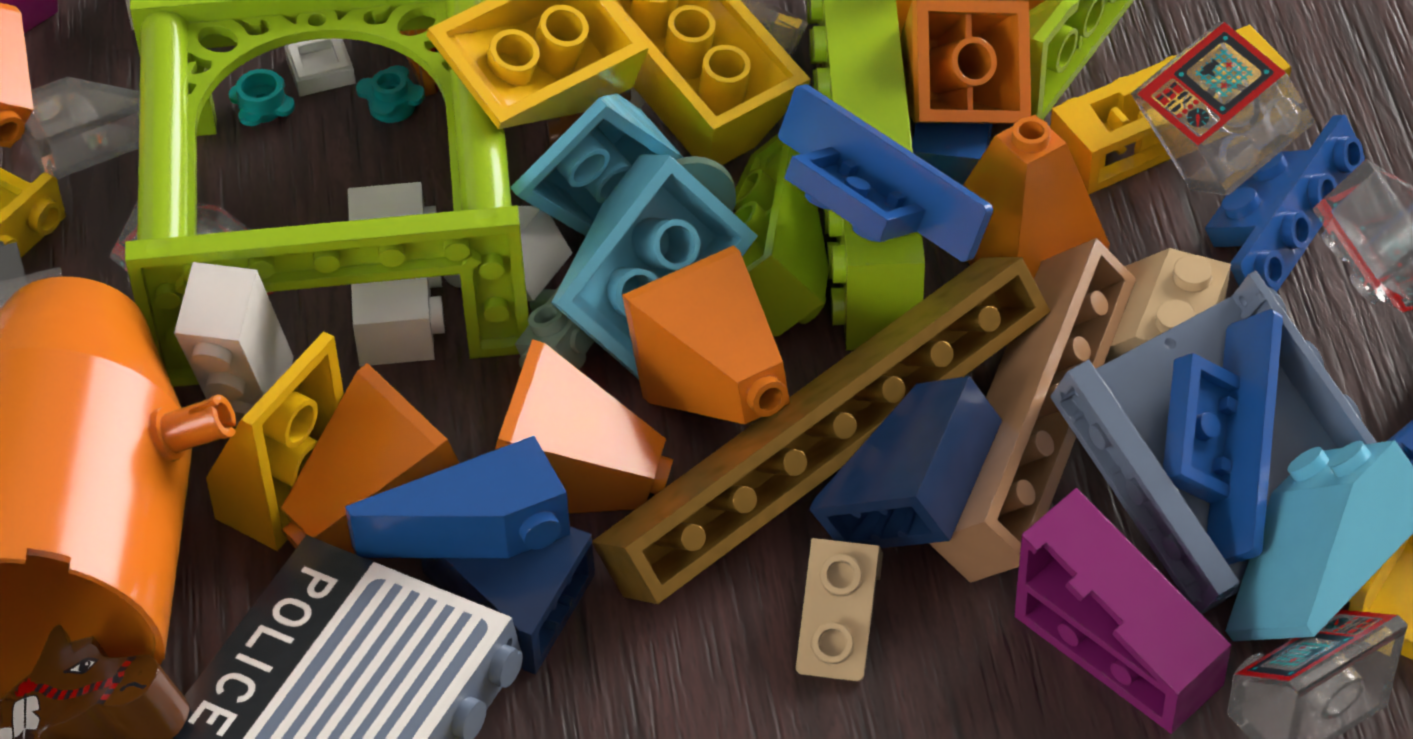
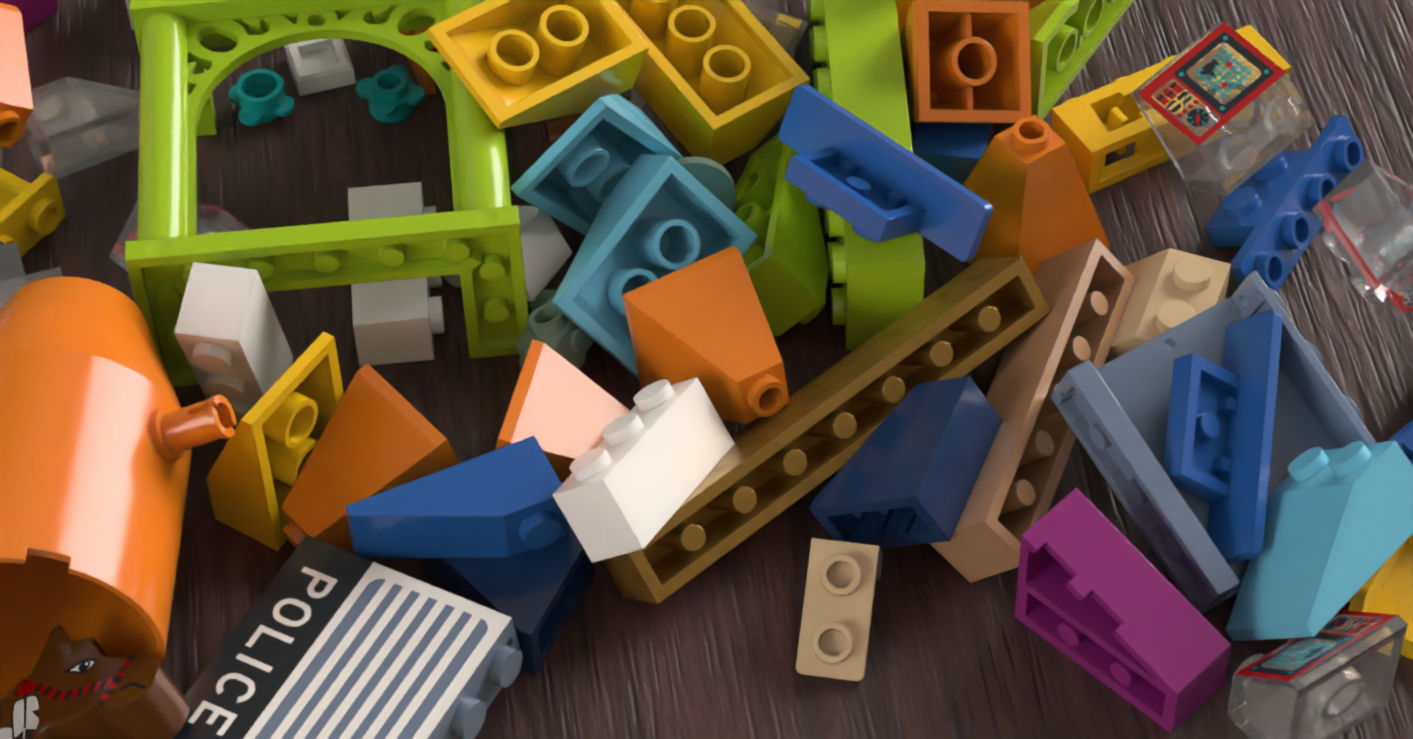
none -> white brick [552,377,735,563]

